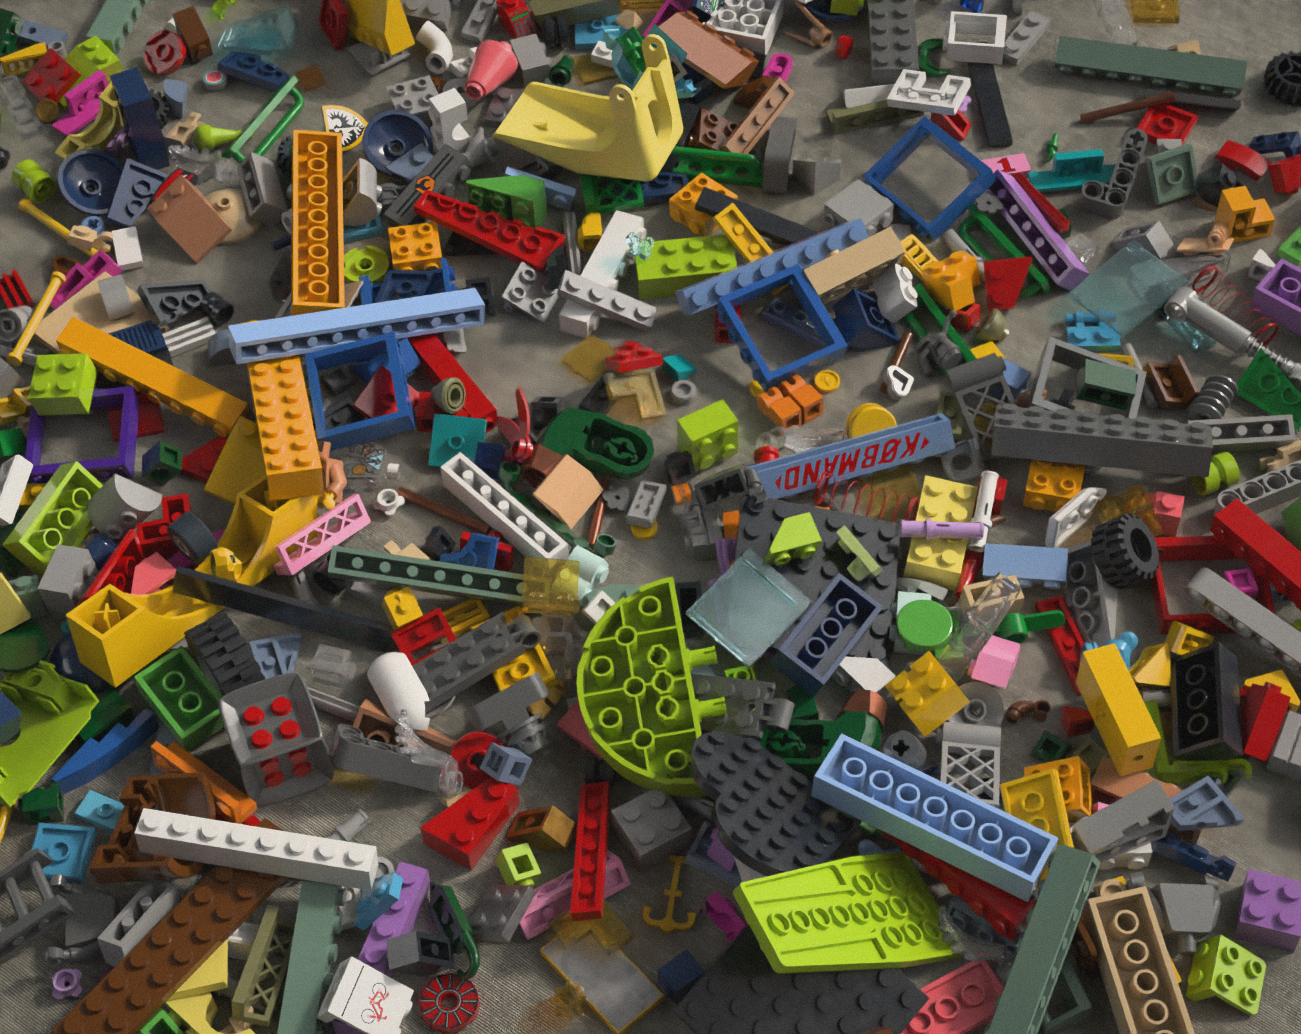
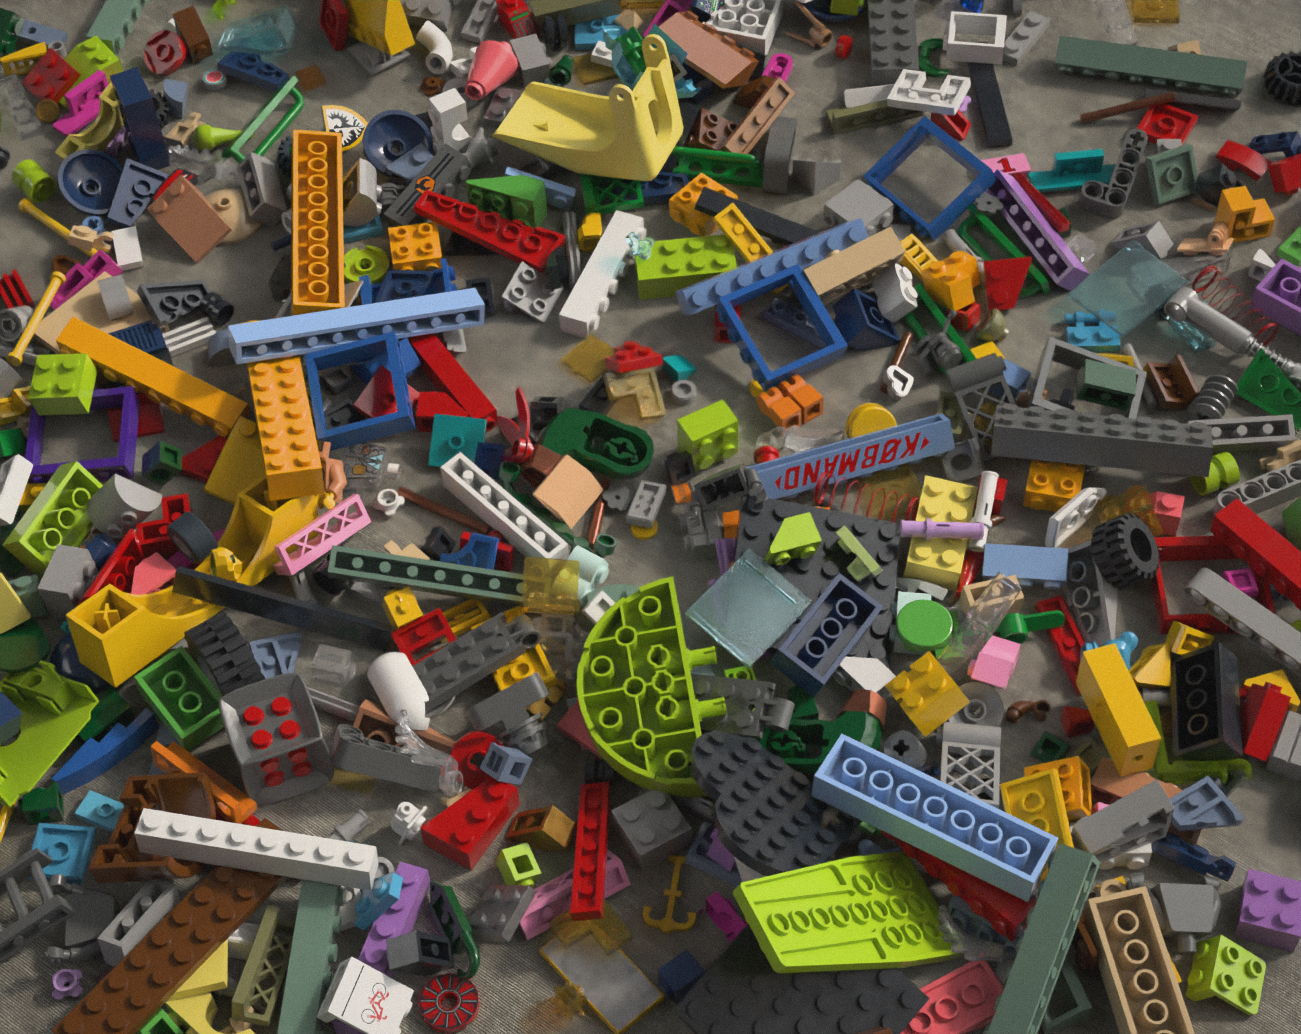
light grey hinge [385,76,439,115] -> none
olive brick [431,377,466,414] -> none
light grey plate [557,270,656,332] -> none
black slope [674,581,705,637] -> none
yellow piece [814,370,840,393] -> none
green hand [1044,133,1059,162] -> none
none -> white hinge [391,802,427,845]

